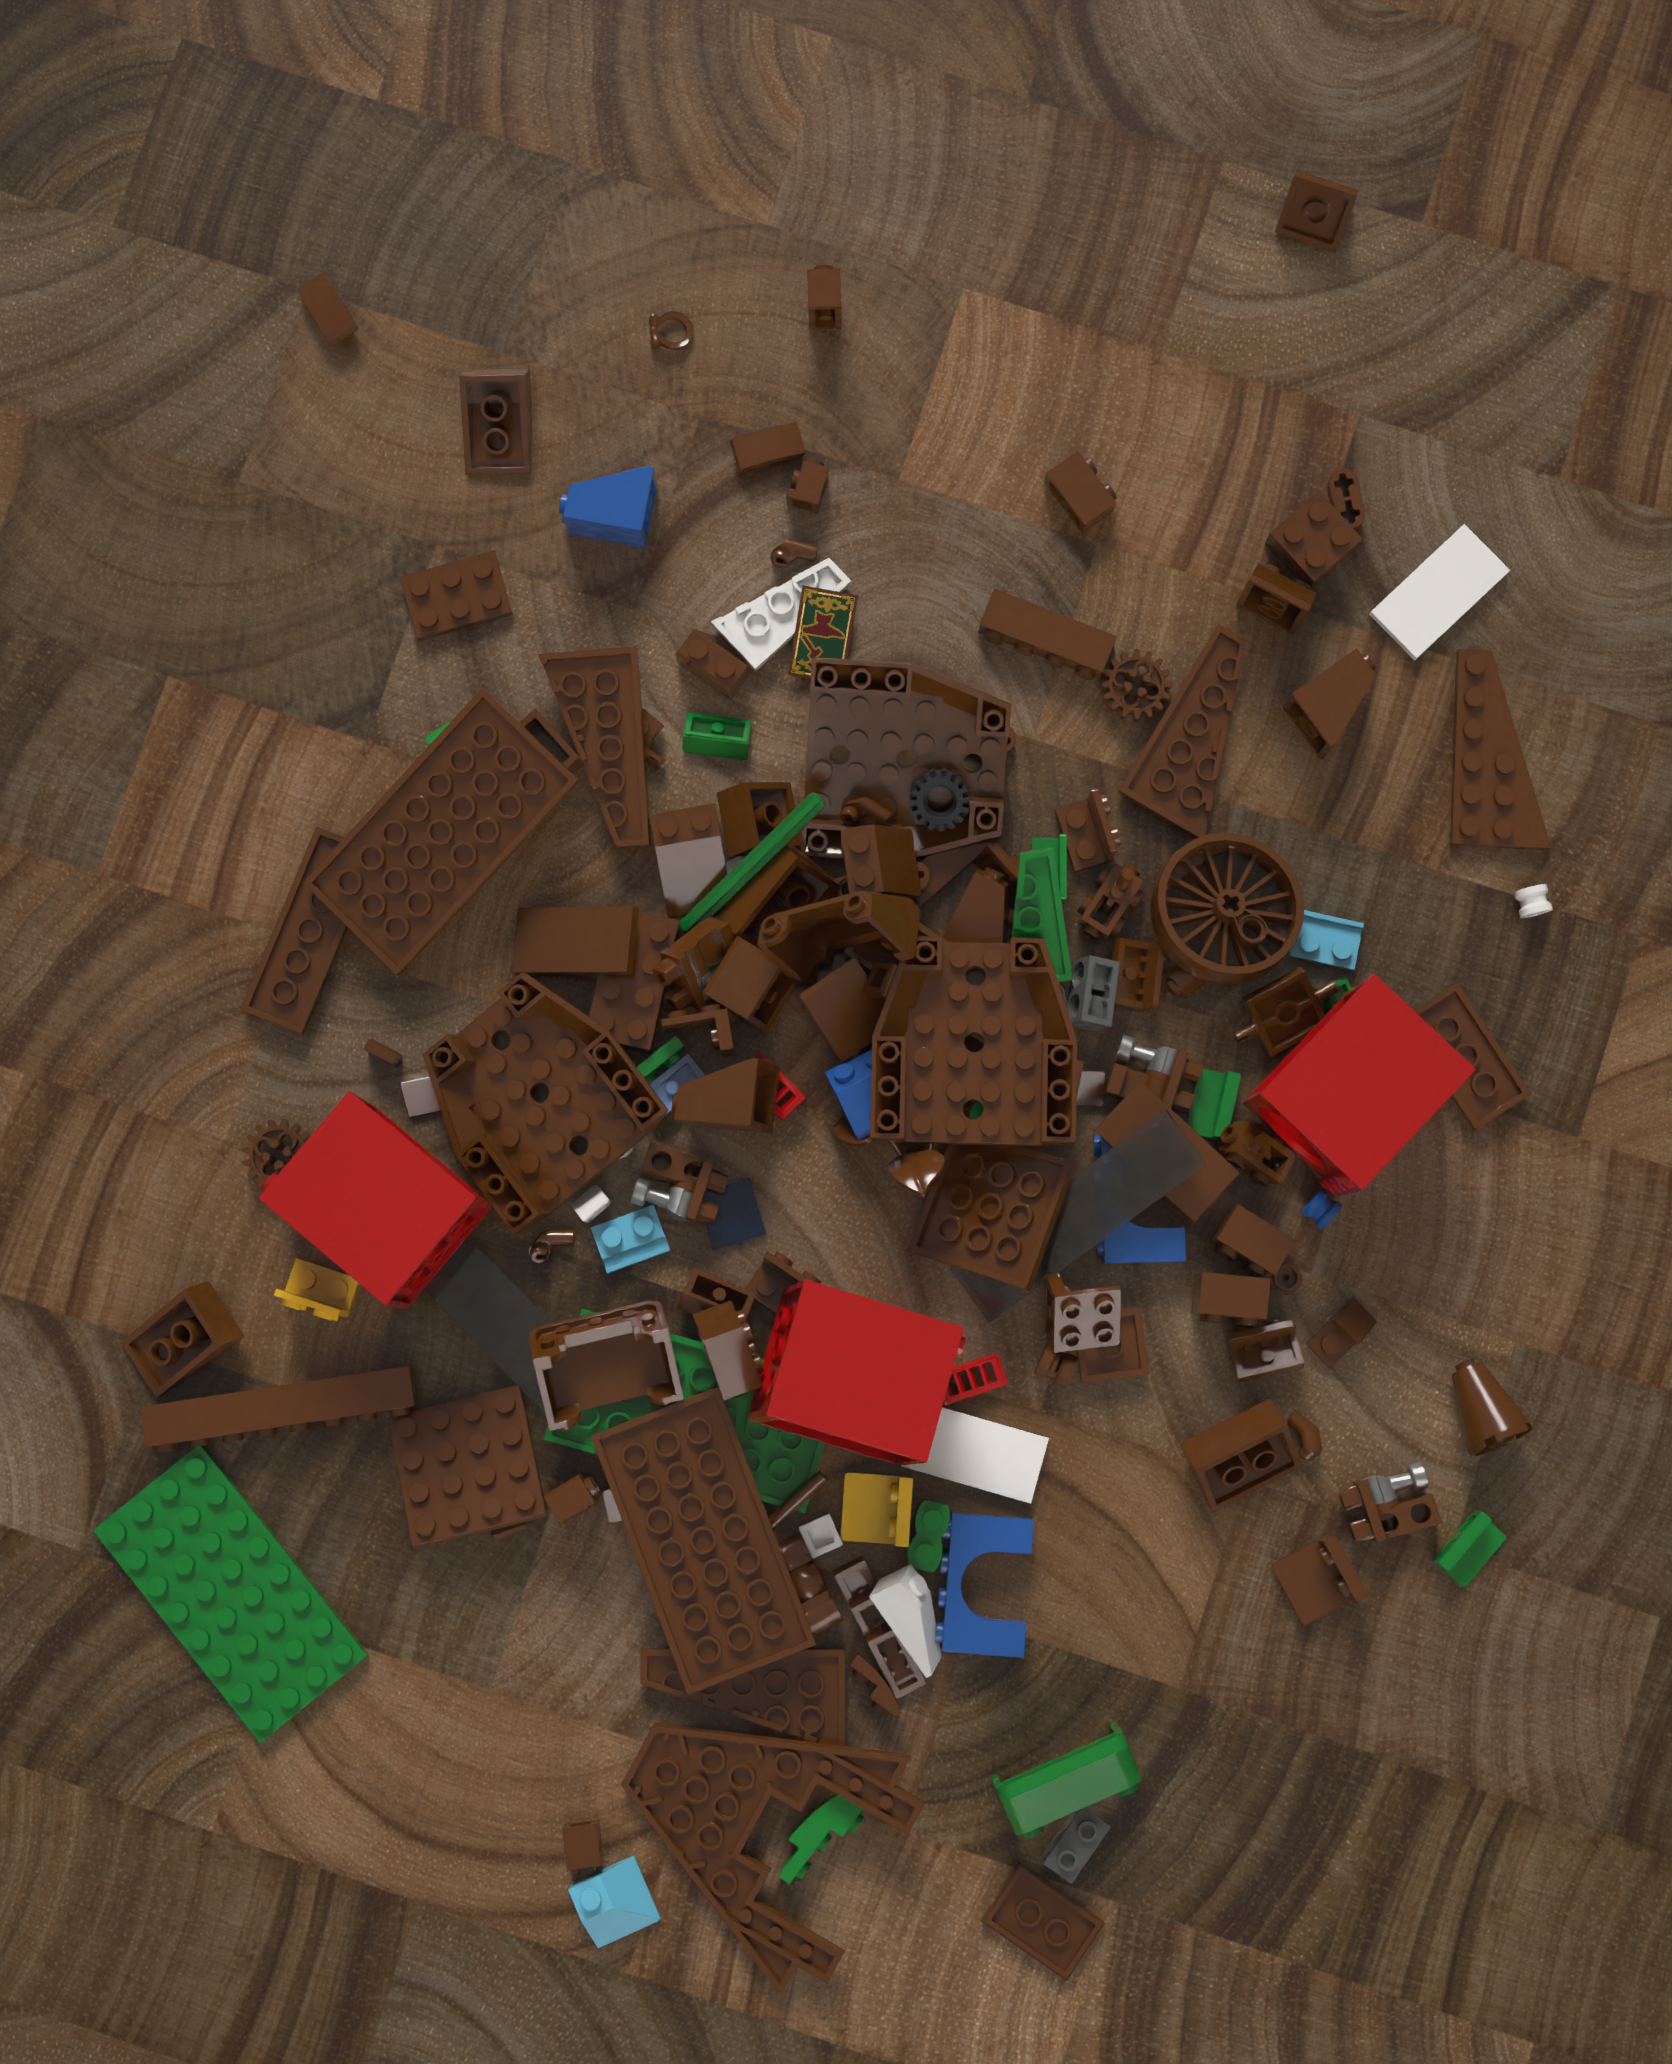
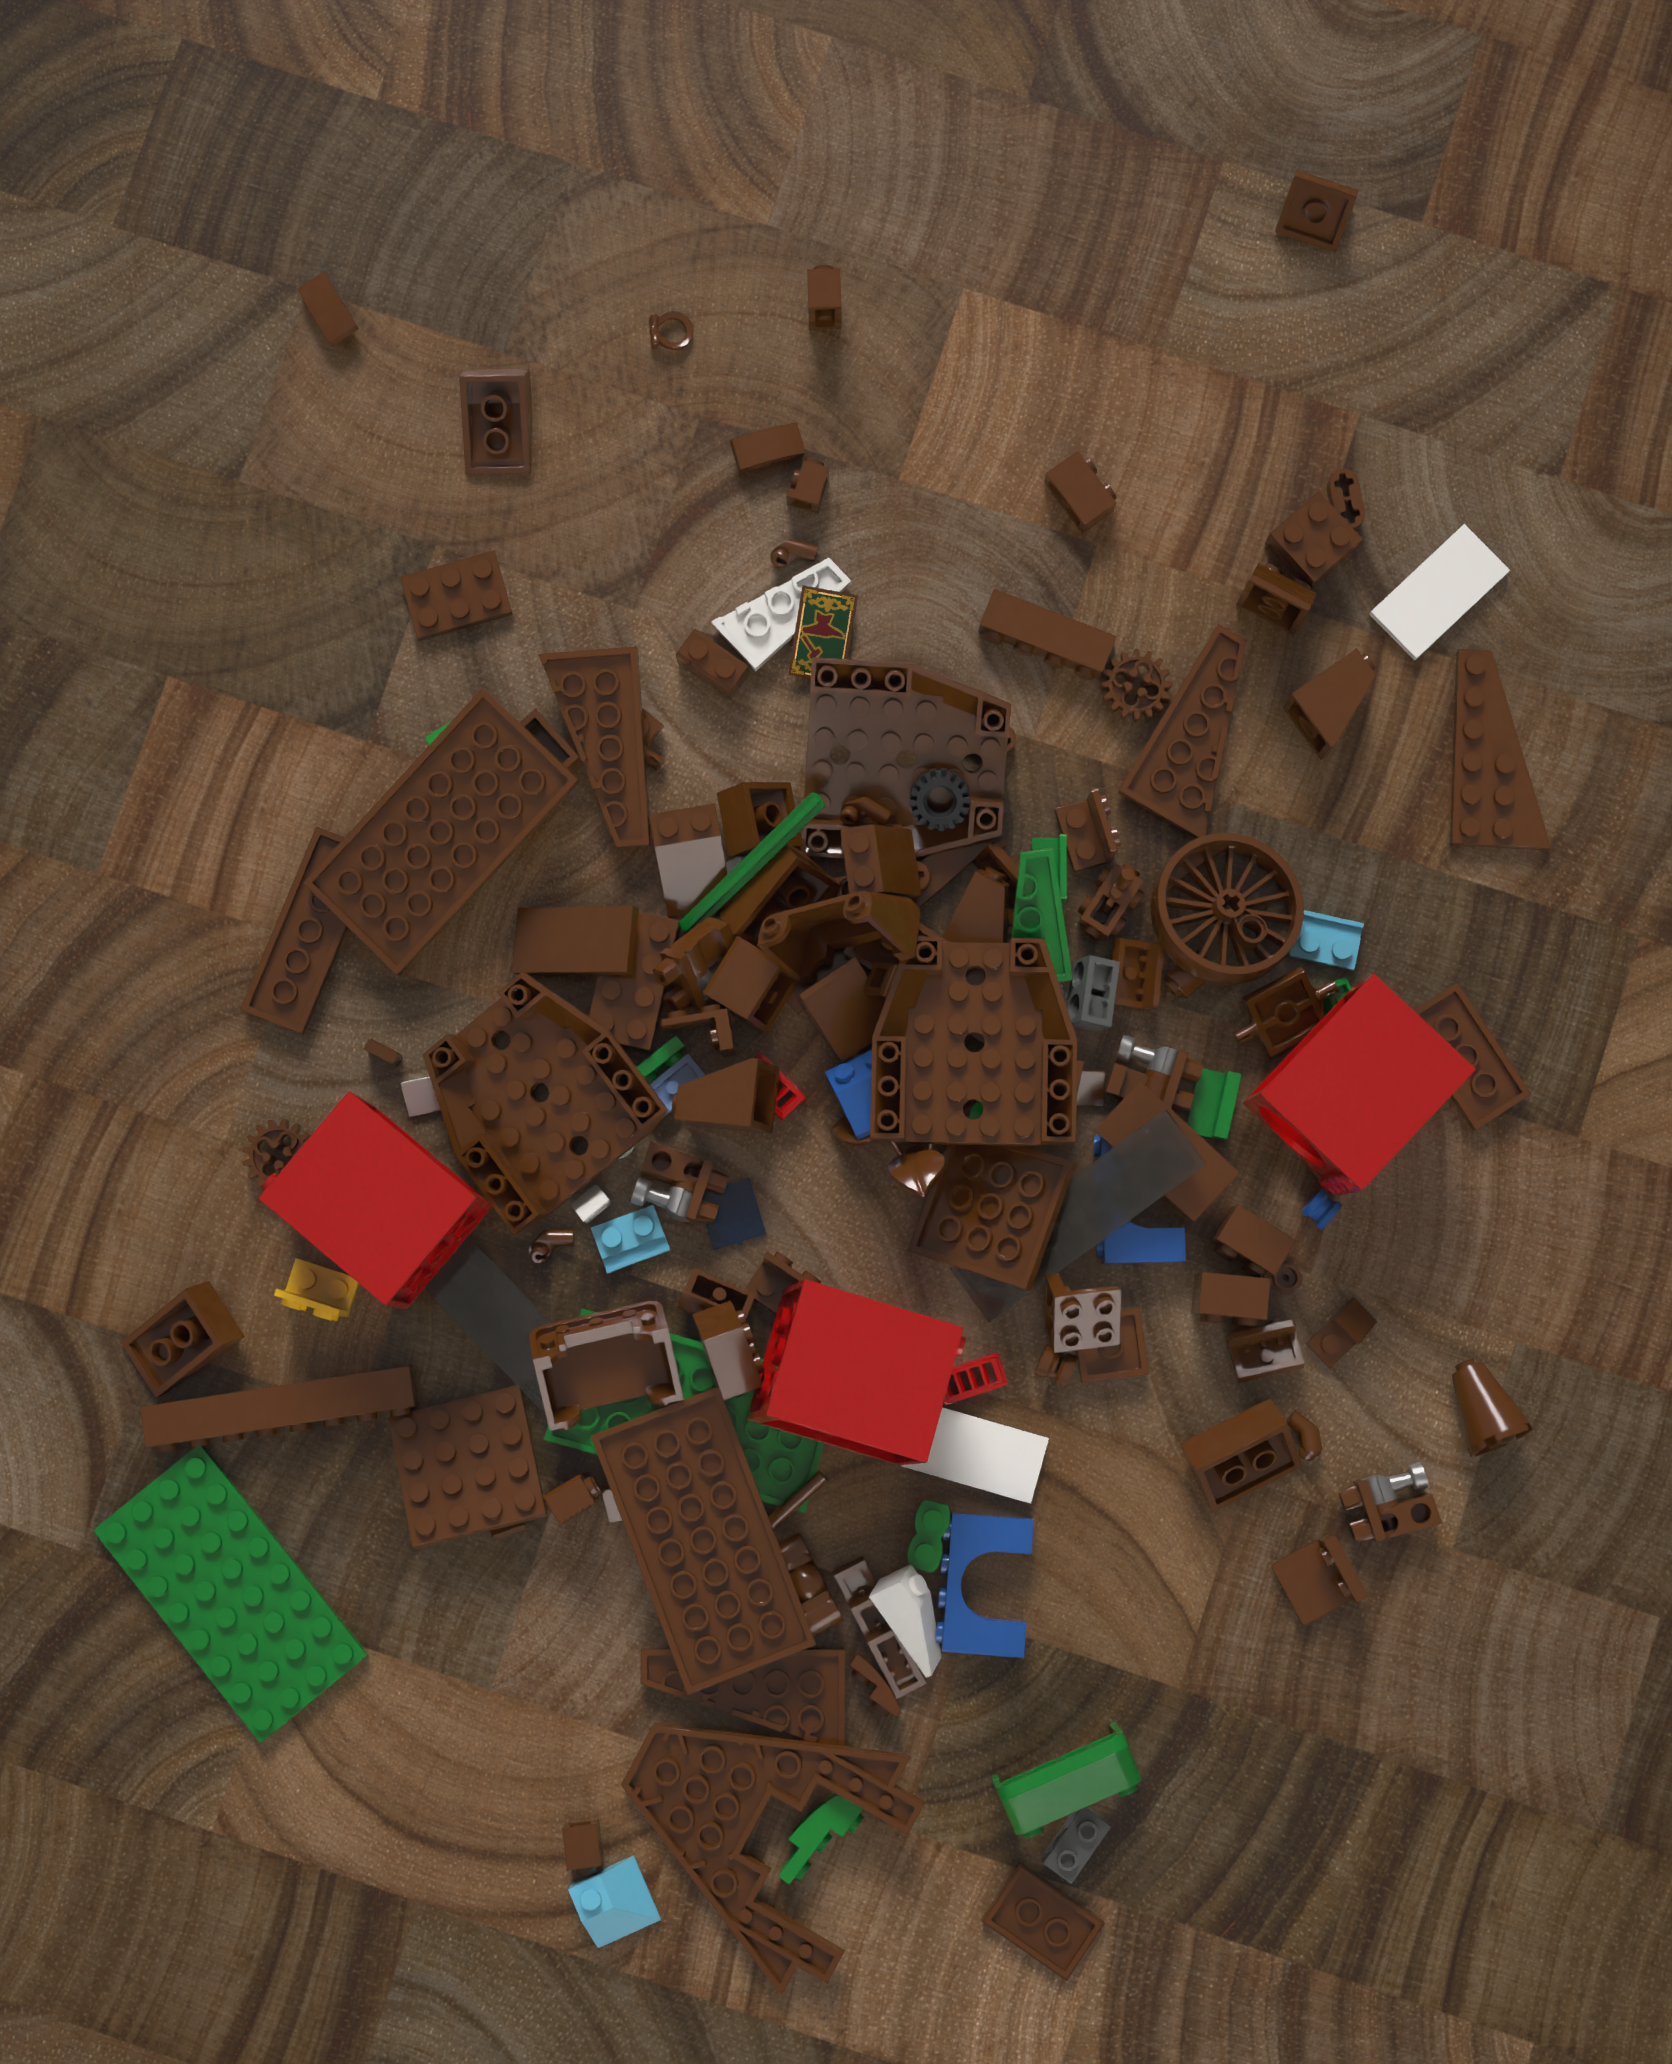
blue slope [559,466,658,548] -> none
green slope [682,712,752,760] -> none
white plate [798,1513,843,1559] -> none
yellow bracket [841,1472,913,1547] -> none
reddish brown brick [1220,1119,1296,1186] -> none
green panel [1432,1510,1506,1587] -> none
white wheel [1514,884,1553,918] -> none

